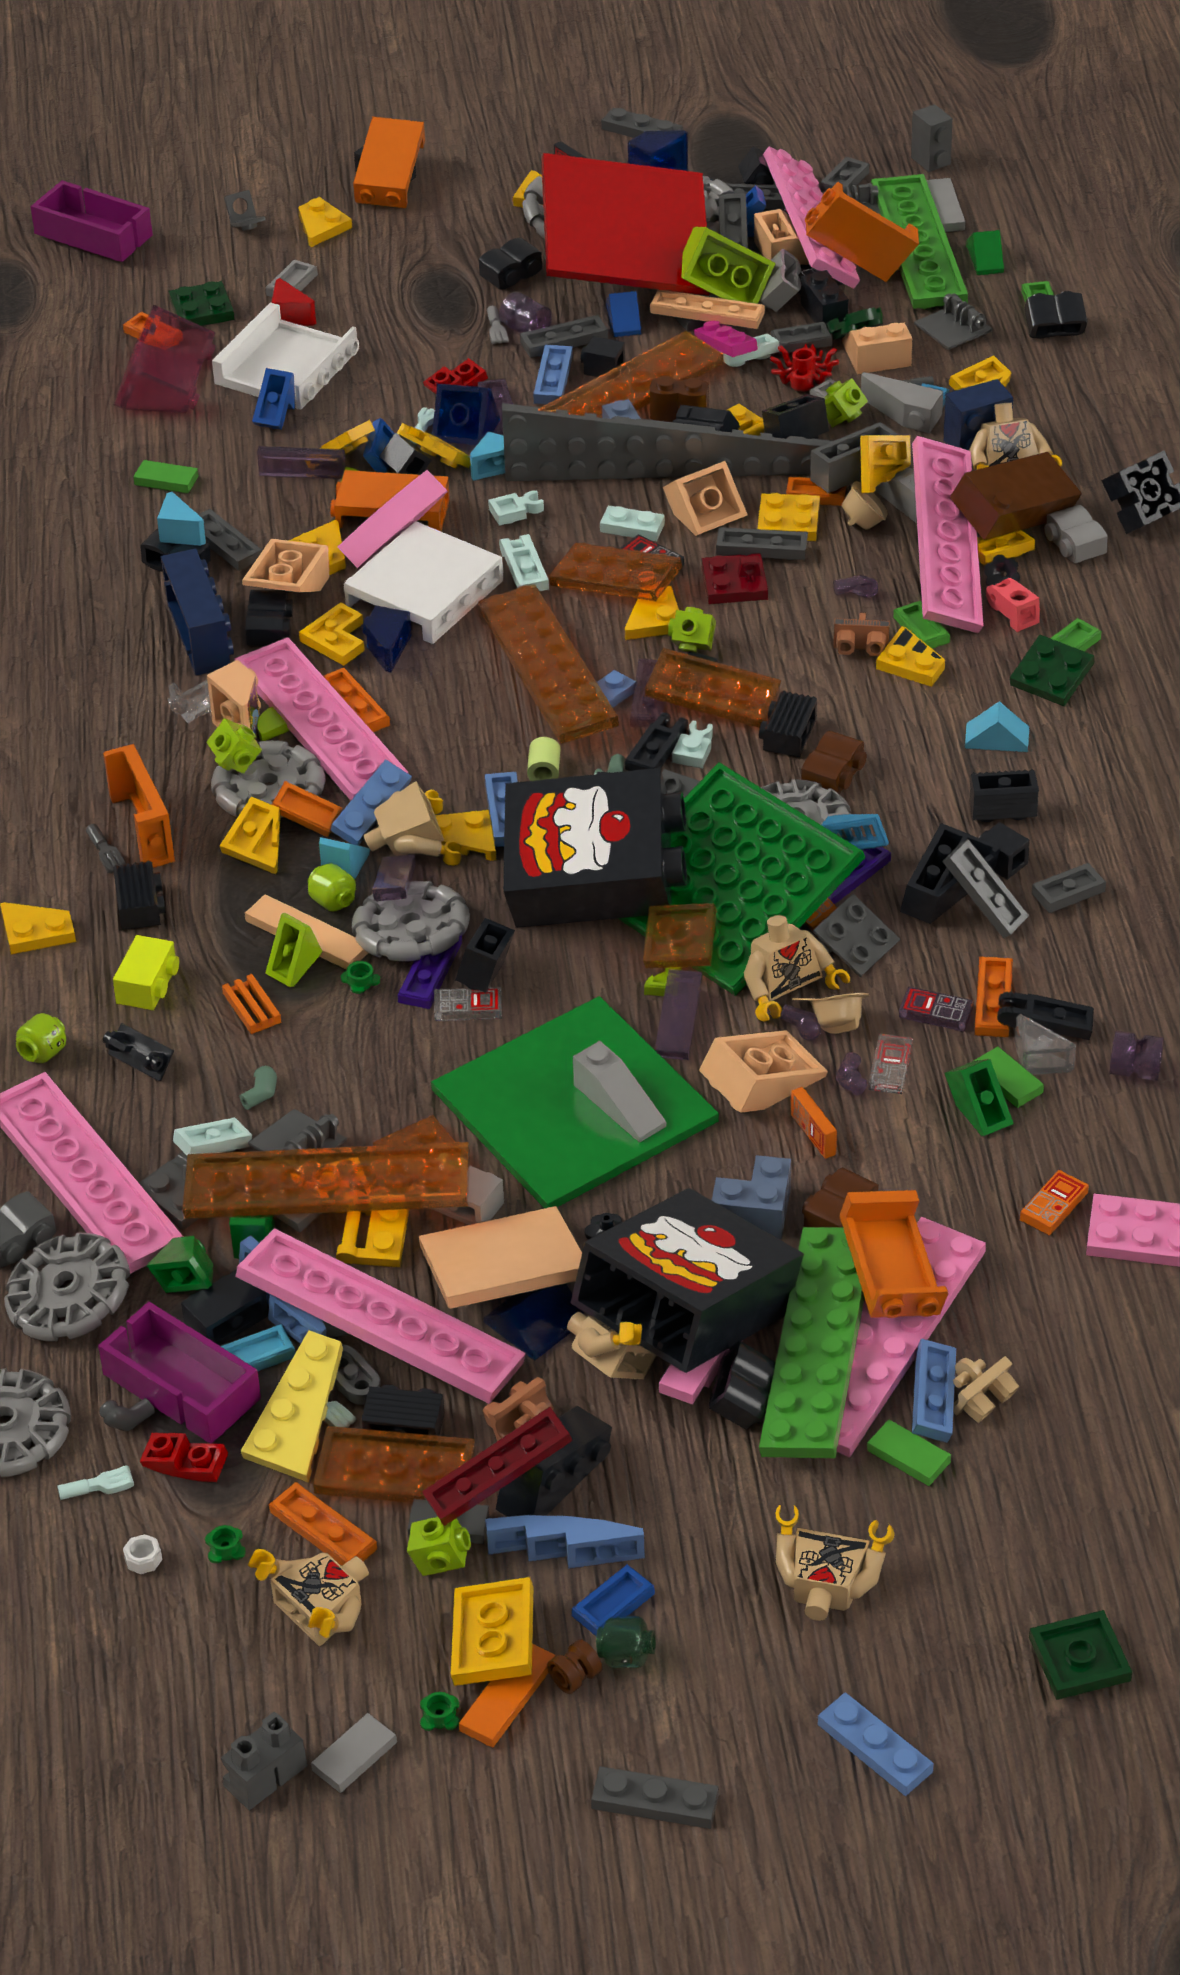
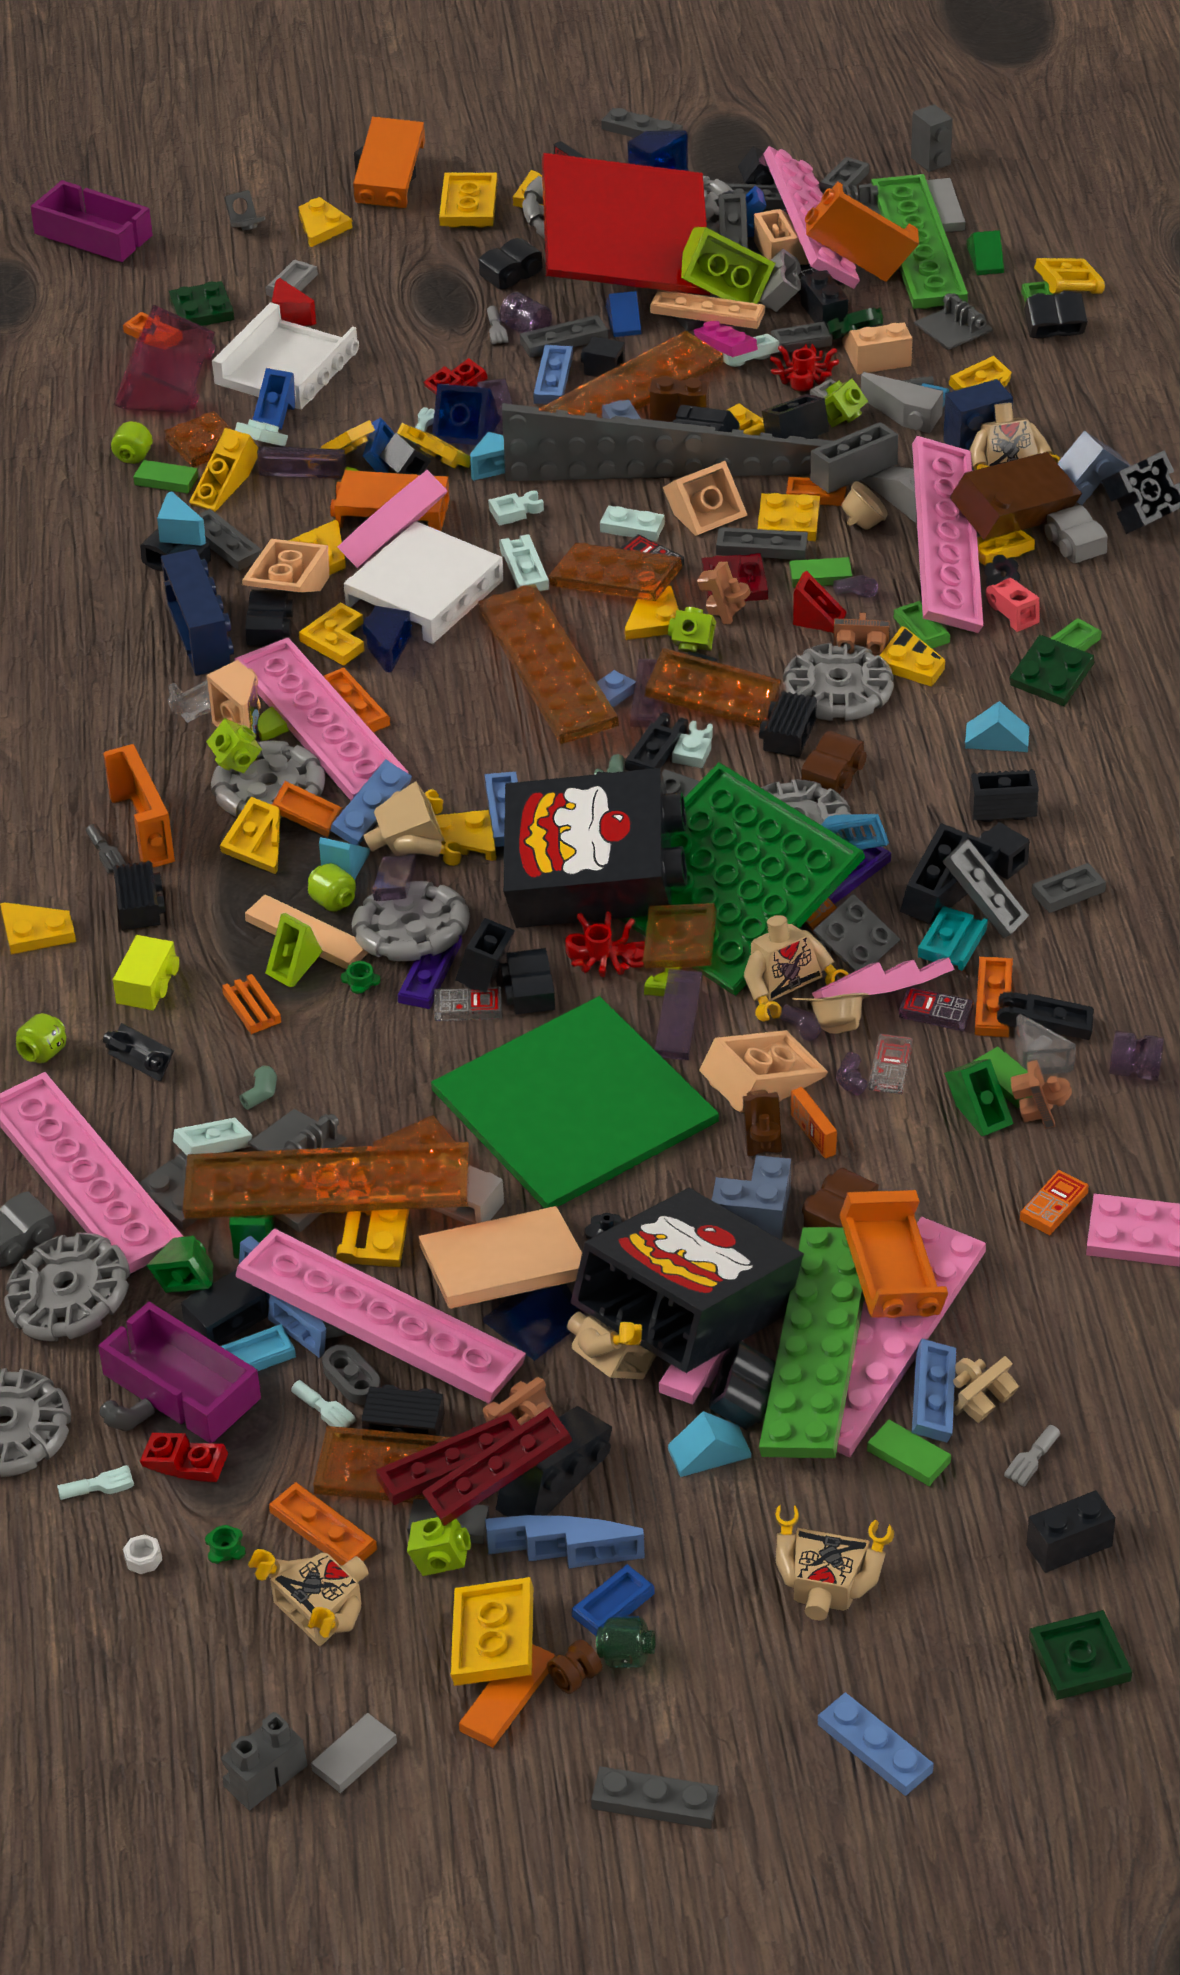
light yellow wing [241,1330,343,1483] -> none
green plate [420,1692,459,1731] -> none
yellowish green brick [527,737,561,781] -> none
light grey slope [573,1041,666,1143] -> none
yellow wing [860,435,911,493] -> none
none -> lime head [111,421,153,464]
none -> clear orange plate [164,411,233,468]
none -> yellow slope [189,428,261,512]
none -> light aqua plate [235,419,288,446]
none -> dark red plate [376,1412,520,1505]
none -> yellow plate [439,173,498,228]
none -> black brick [500,948,555,1015]
none -> red animal [565,912,647,977]
none -> medium azure slope [668,1411,751,1477]
none -> nougat hips [697,562,751,624]
none -> reddish brown hips [743,1090,782,1156]
none -> light grey plate [783,643,894,721]
none -> bright green tile [789,557,852,588]
none -> red slope [793,571,847,633]
none -> bright pink slope [812,957,955,999]
none -> teal plate [918,906,988,971]
none -> light grey piece [1004,1425,1061,1487]
none -> nougat hips [1011,1060,1072,1129]
none -> black brick [1026,1490,1116,1573]
none -> yellow plate [1034,258,1105,294]
none -> sand blue brick [1058,430,1131,505]

